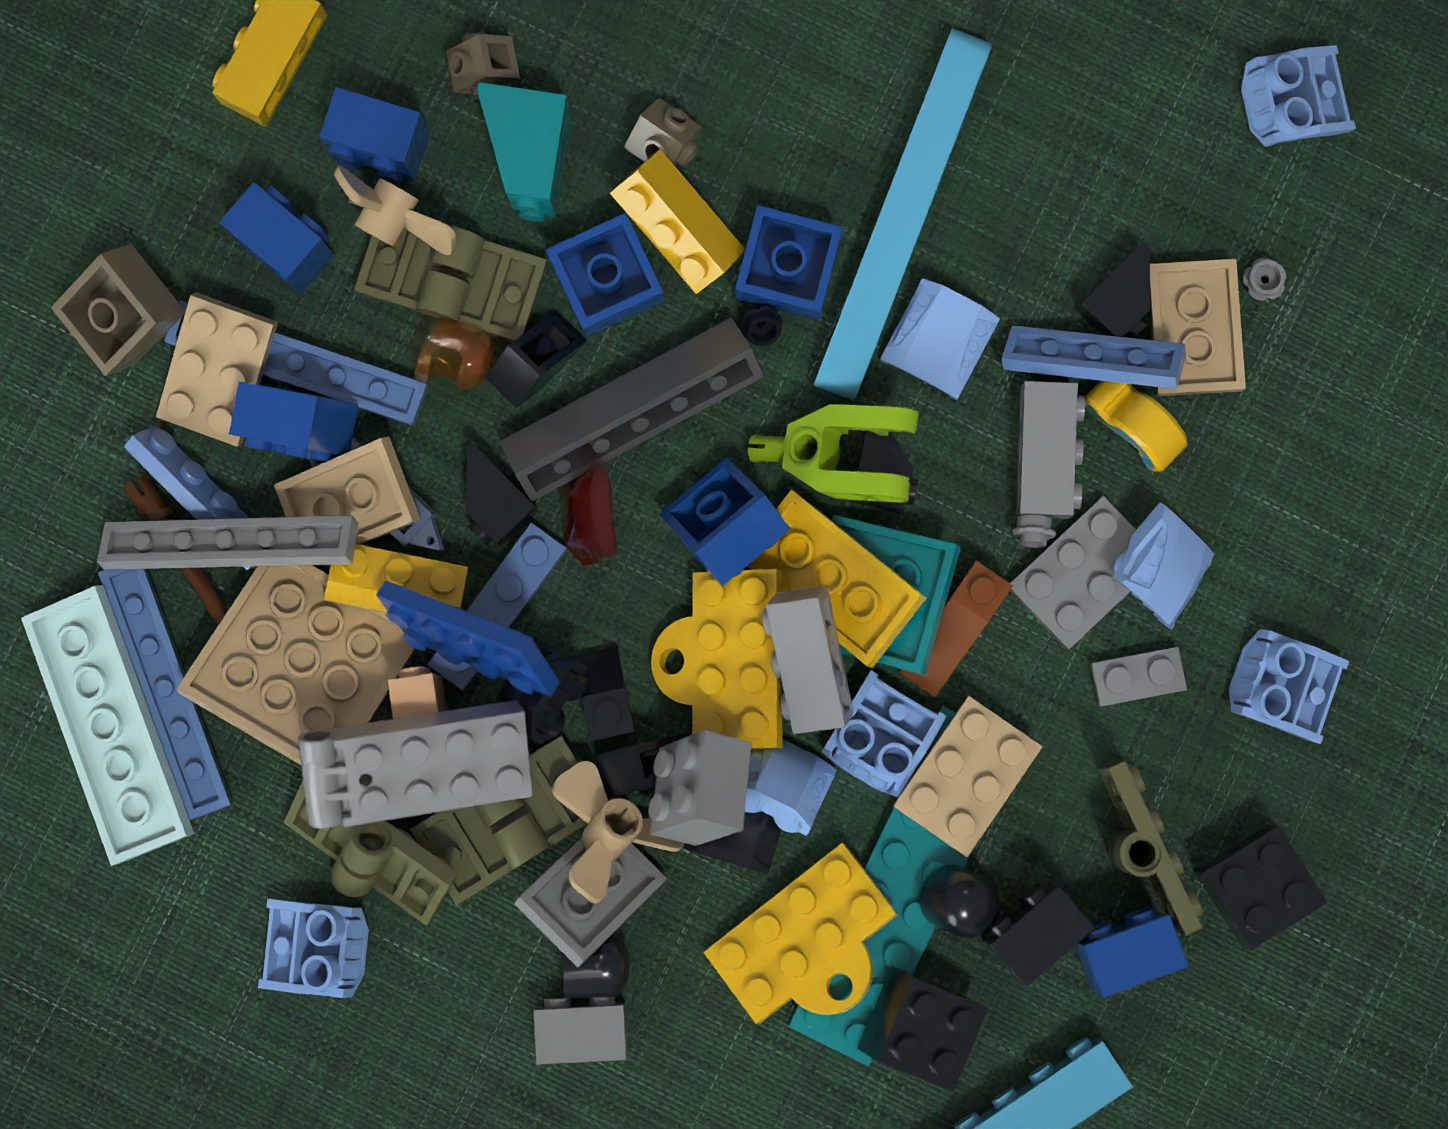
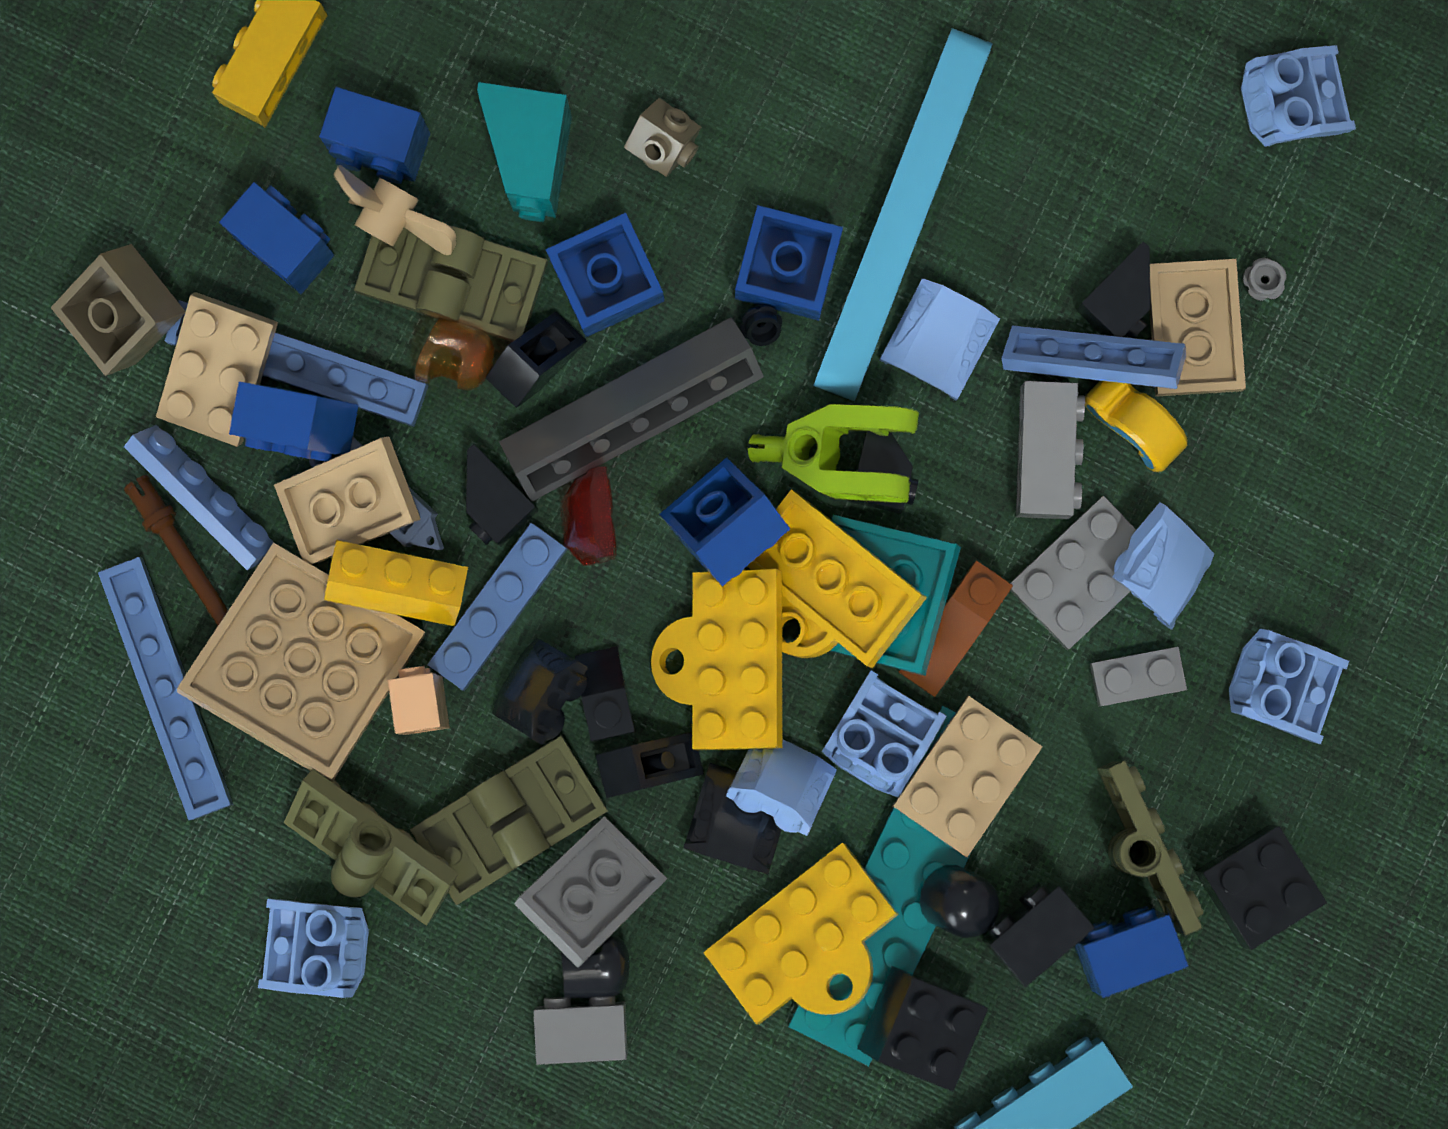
light aqua plate [21,585,194,866] -> none
light grey plate [97,515,359,570] -> none
light grey hinge [298,700,532,828] -> none
blue plate [376,580,560,697] -> none
dark tan brick [446,32,520,100] -> none
tan piece [552,761,685,903] -> none
yellow brick [610,149,746,294] -> none
light grey brick [649,730,752,846] -> none
light grey brick [763,586,854,734] -> none
light grey plate [1012,515,1056,548] -> none

